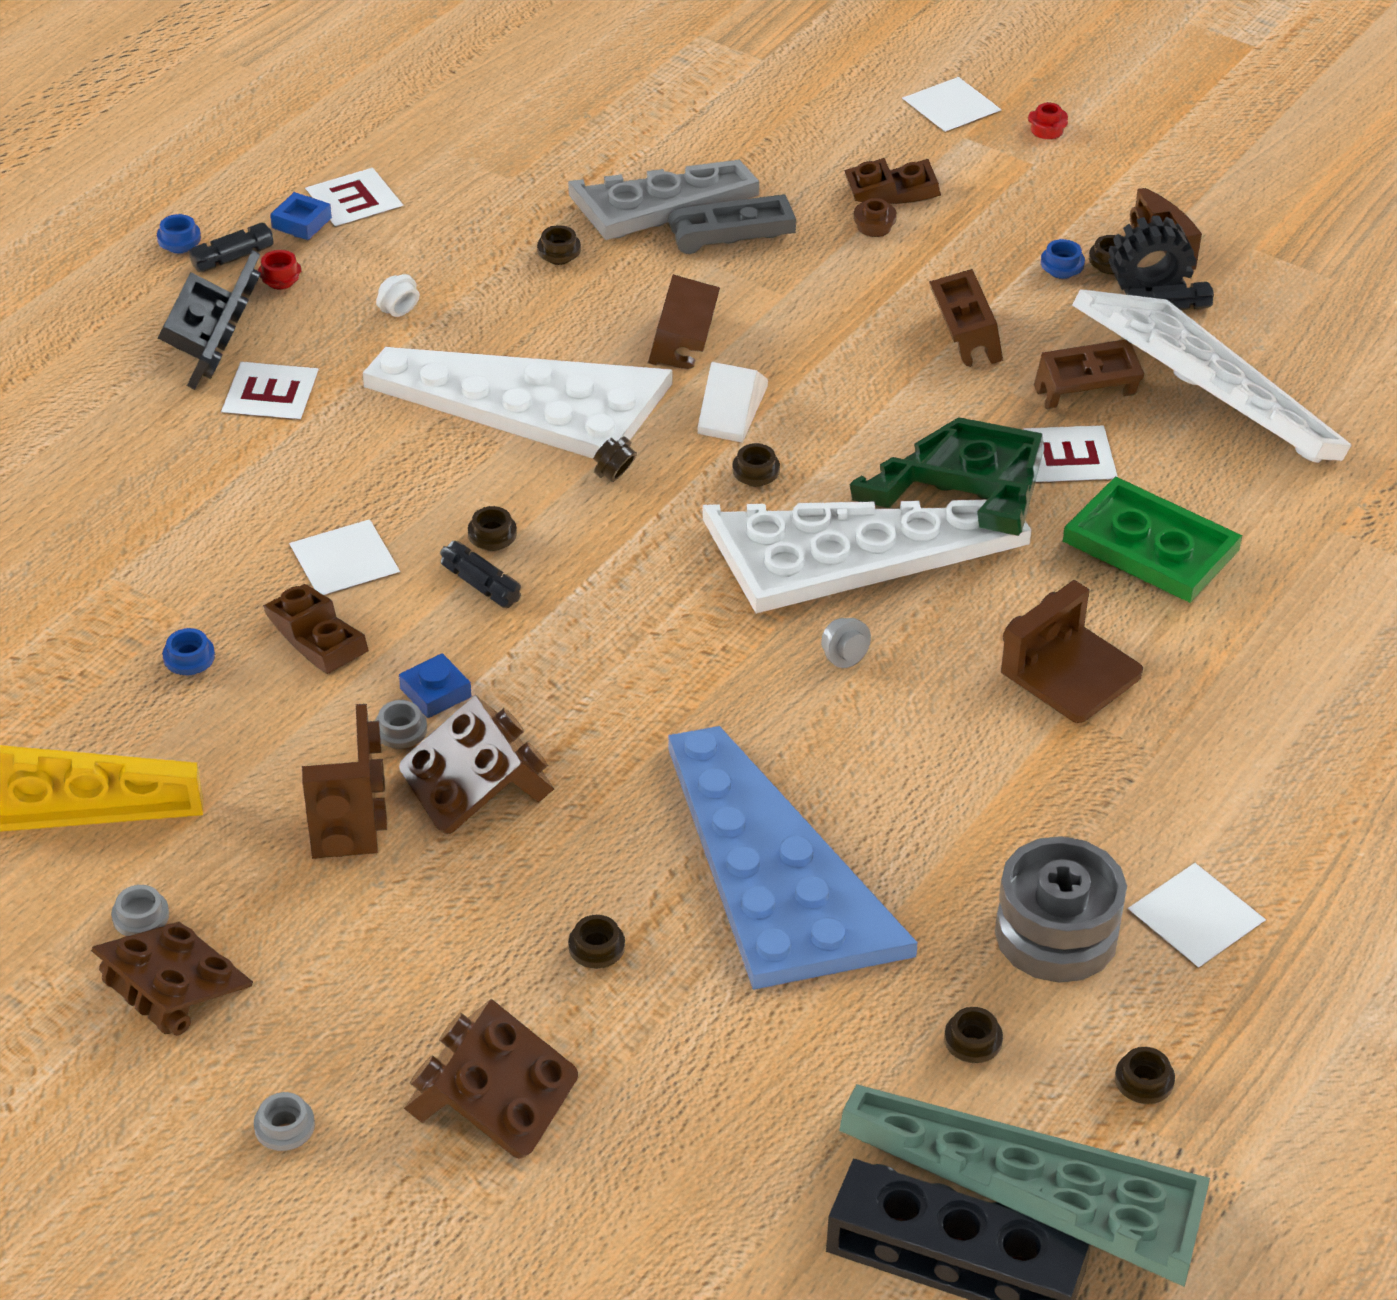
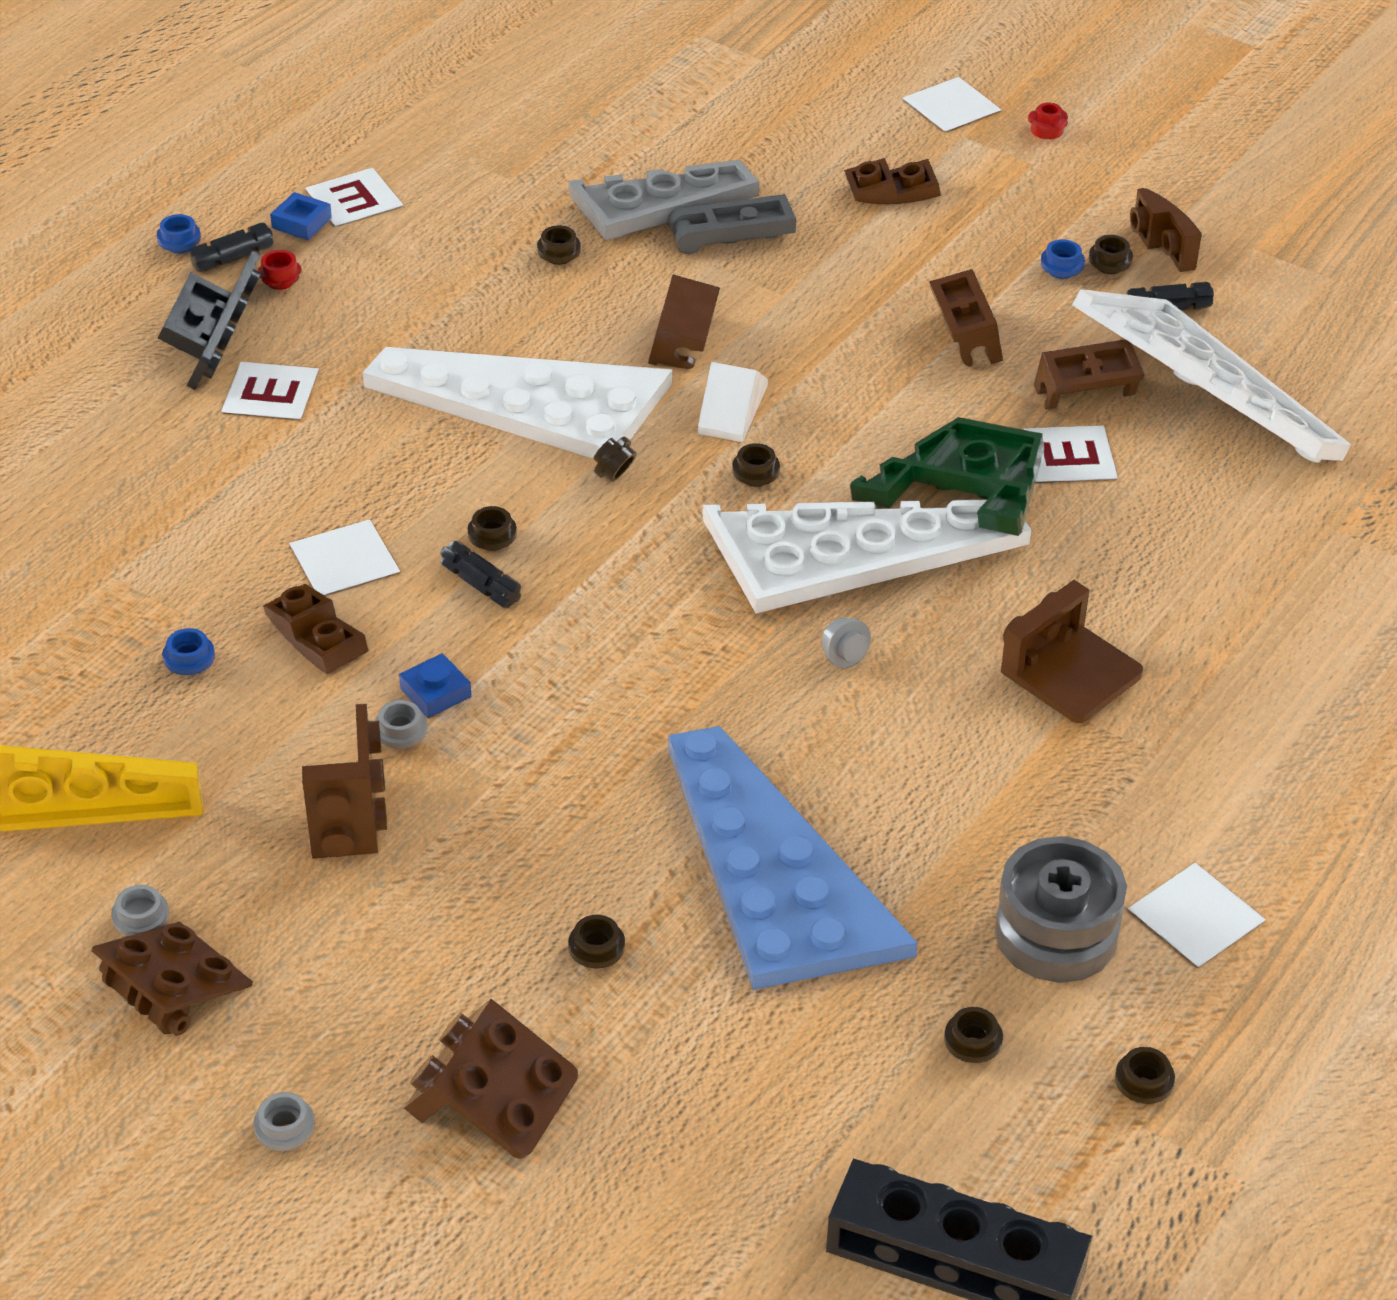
white plate [376,274,420,317] -> none
reddish brown bracket [399,694,554,834] -> none
sand green wing [839,1084,1210,1287] -> none
reddish brown plate [853,198,897,237] -> none
green plate [1062,476,1243,603] -> none
black tyre [1109,216,1196,293] -> none

